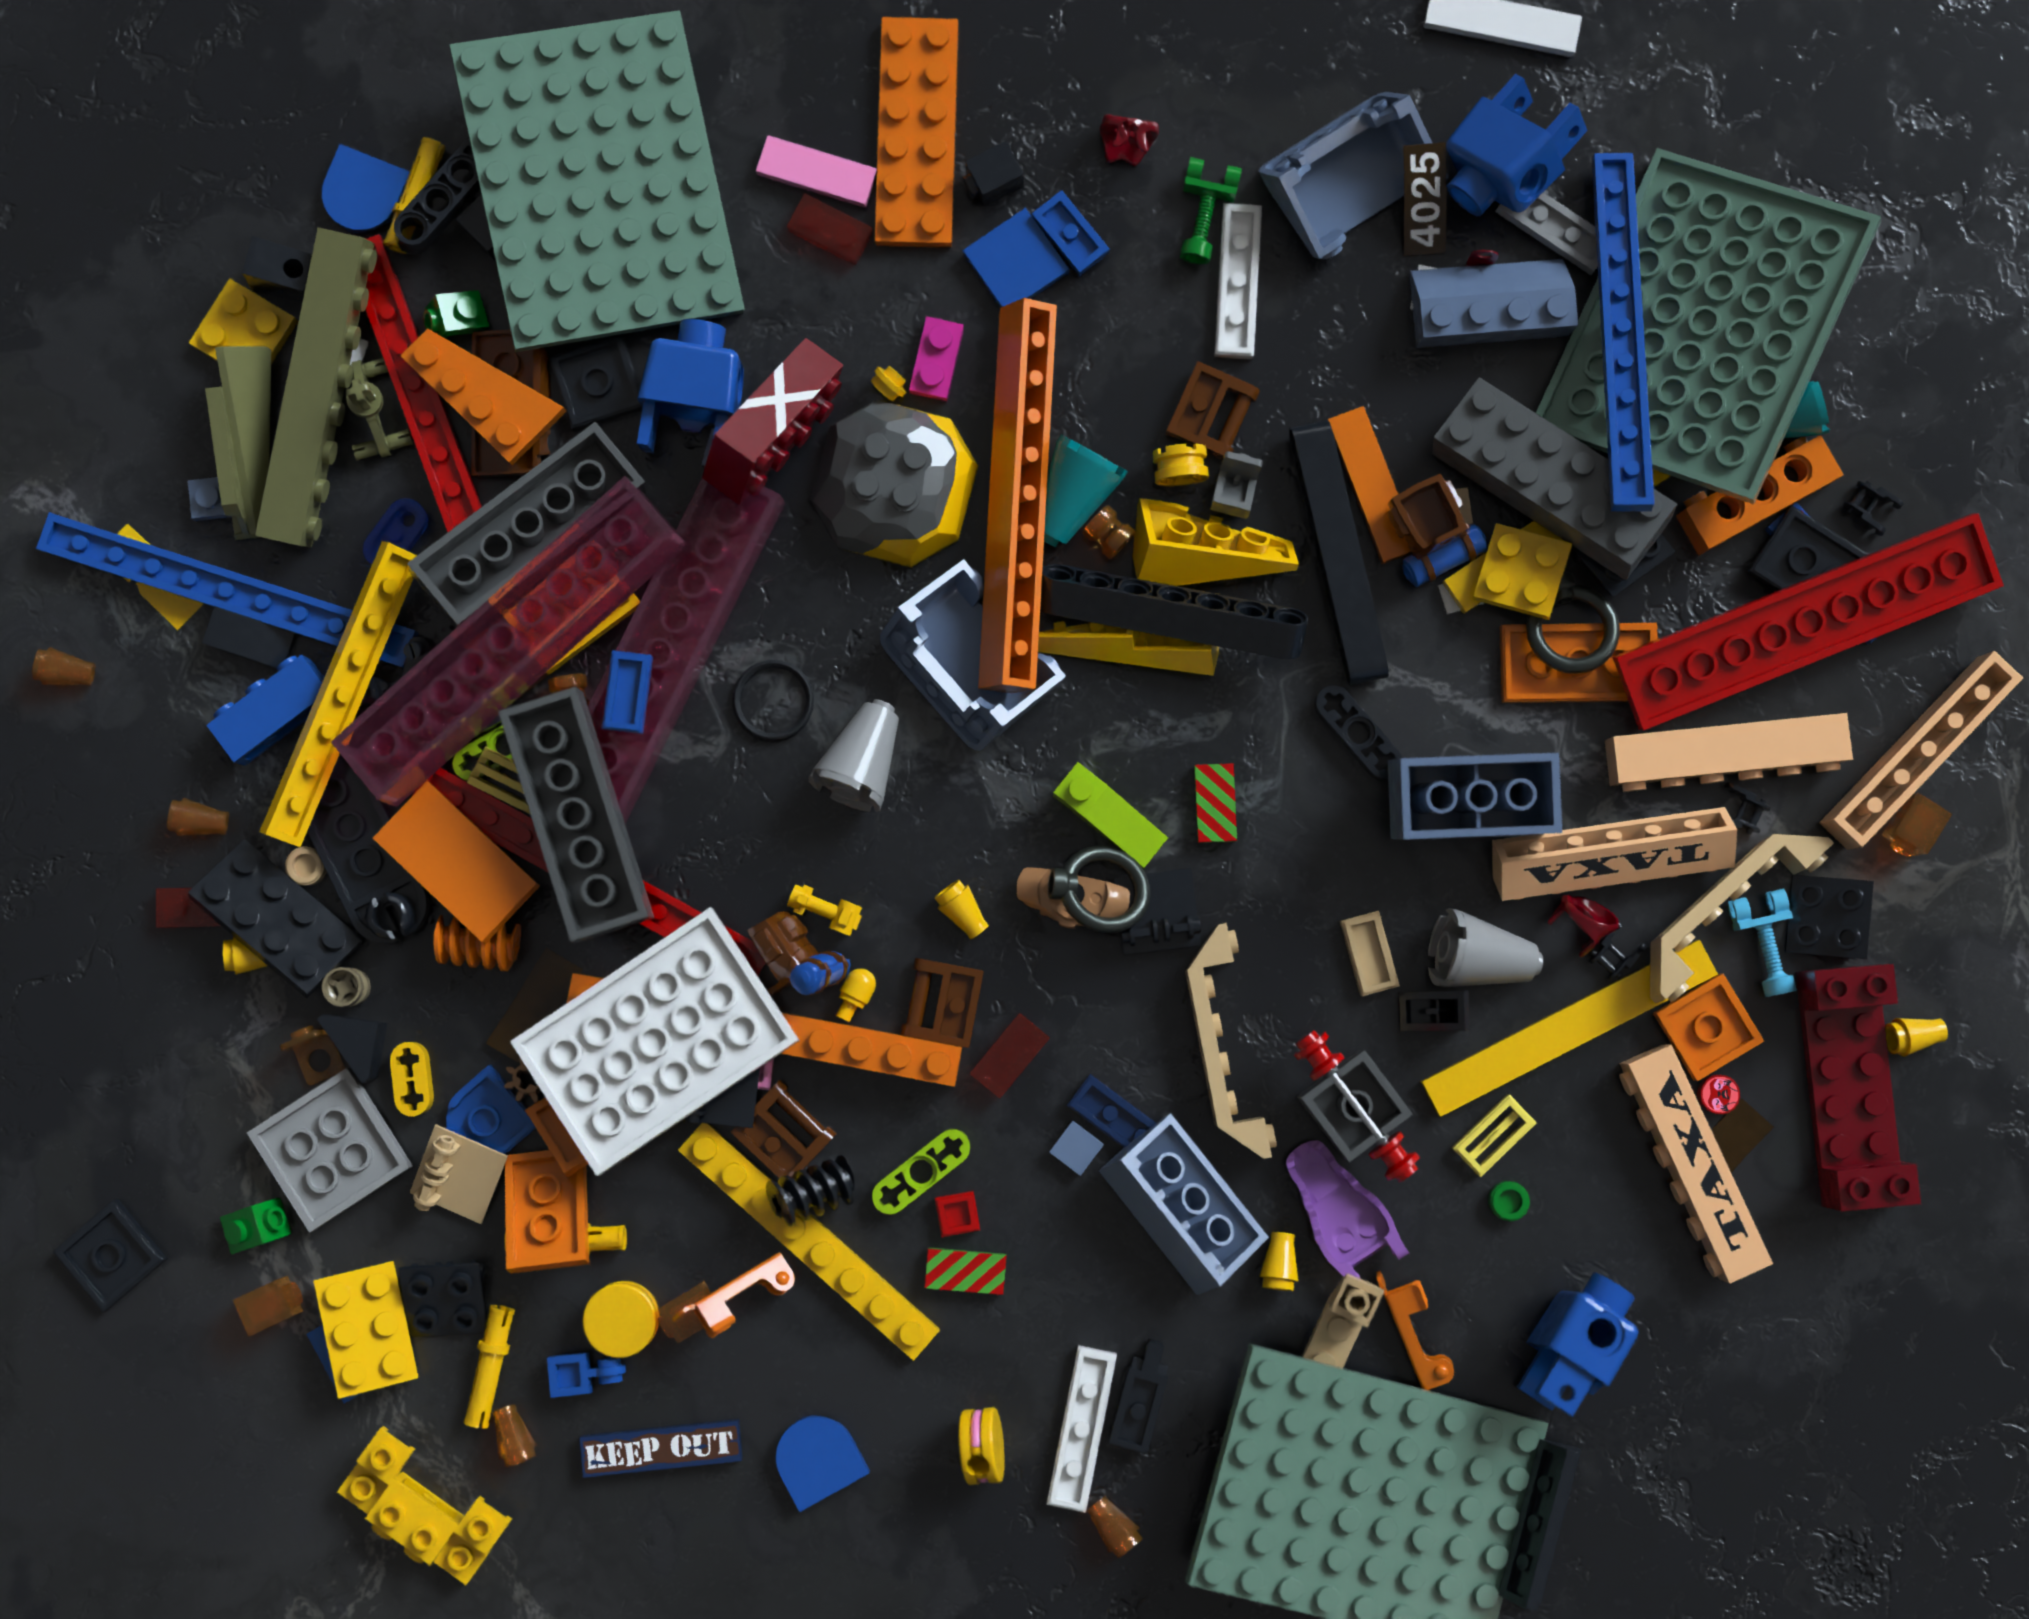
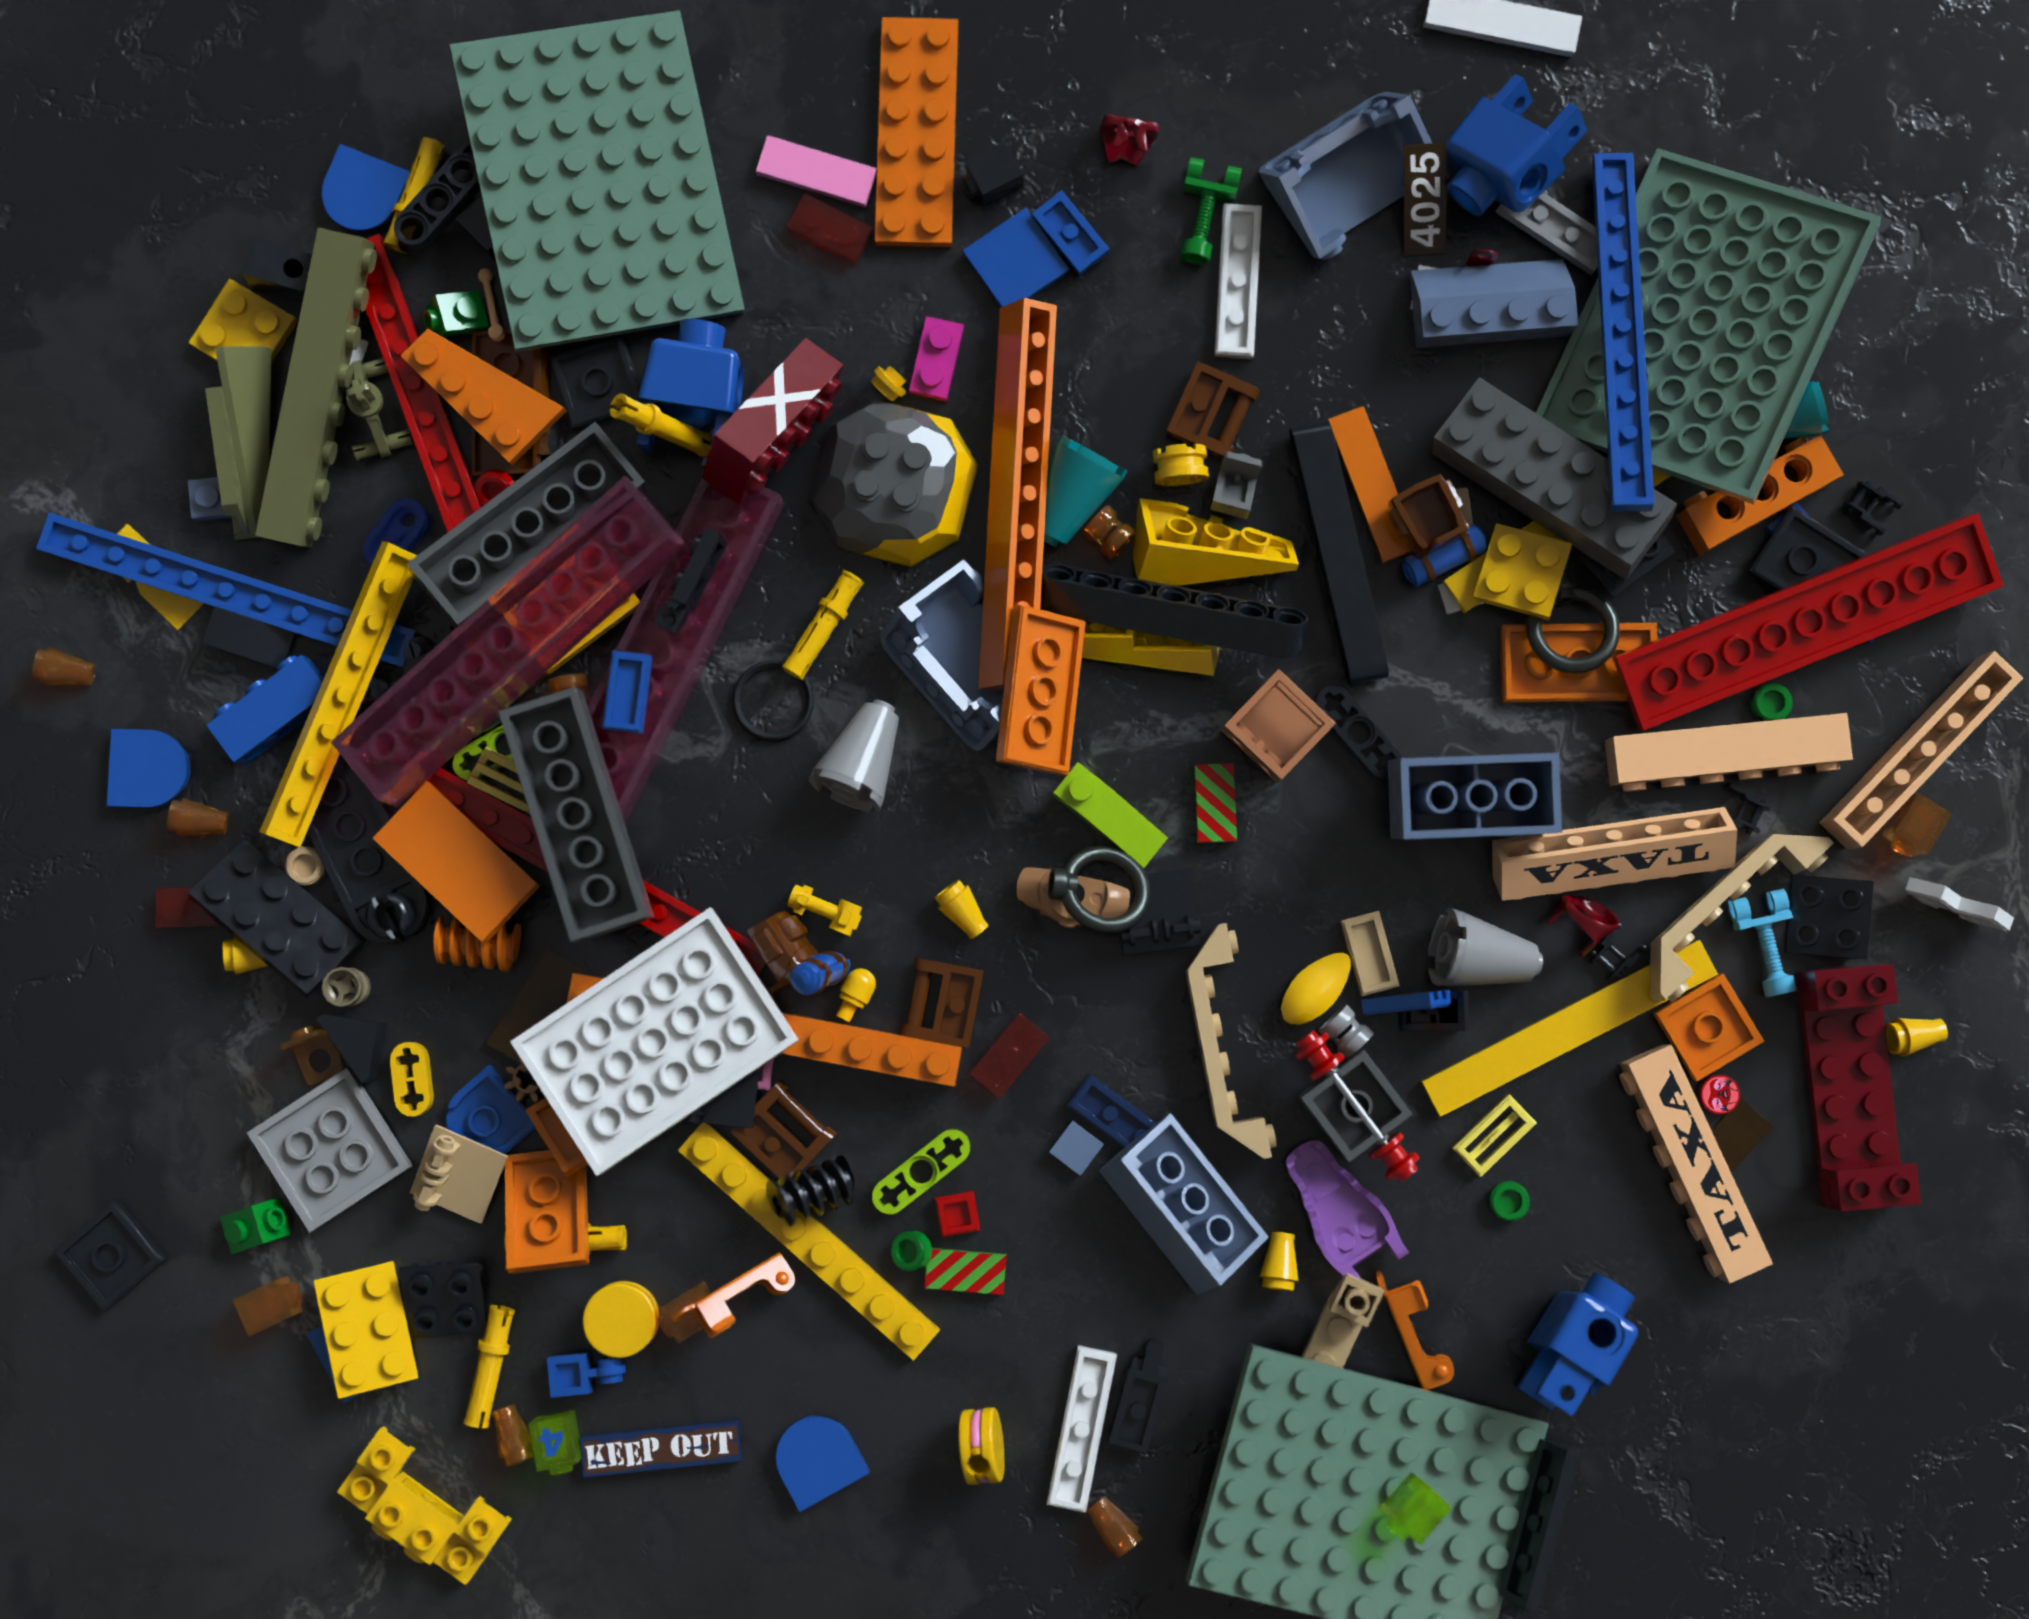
none -> blue tile [107,729,191,808]
none -> red tile [474,469,514,506]
none -> light nougat hinge [478,268,505,341]
none -> clear neon green brick [529,1410,581,1475]
none -> yellow pin [610,393,713,457]
none -> black hinge [654,527,728,636]
none -> yellow pin [781,570,864,681]
none -> green tile [891,1231,932,1271]
none -> orange tile [996,604,1086,776]
none -> nougat piece [1221,669,1336,783]
none -> yellow arm [1281,953,1351,1025]
none -> light grey wheel [1318,1004,1374,1060]
none -> blue tile [1361,990,1451,1015]
none -> clear neon green brick [1379,1472,1453,1545]
none -> green tile [1750,683,1793,721]
none -> white tile [1905,877,2014,931]

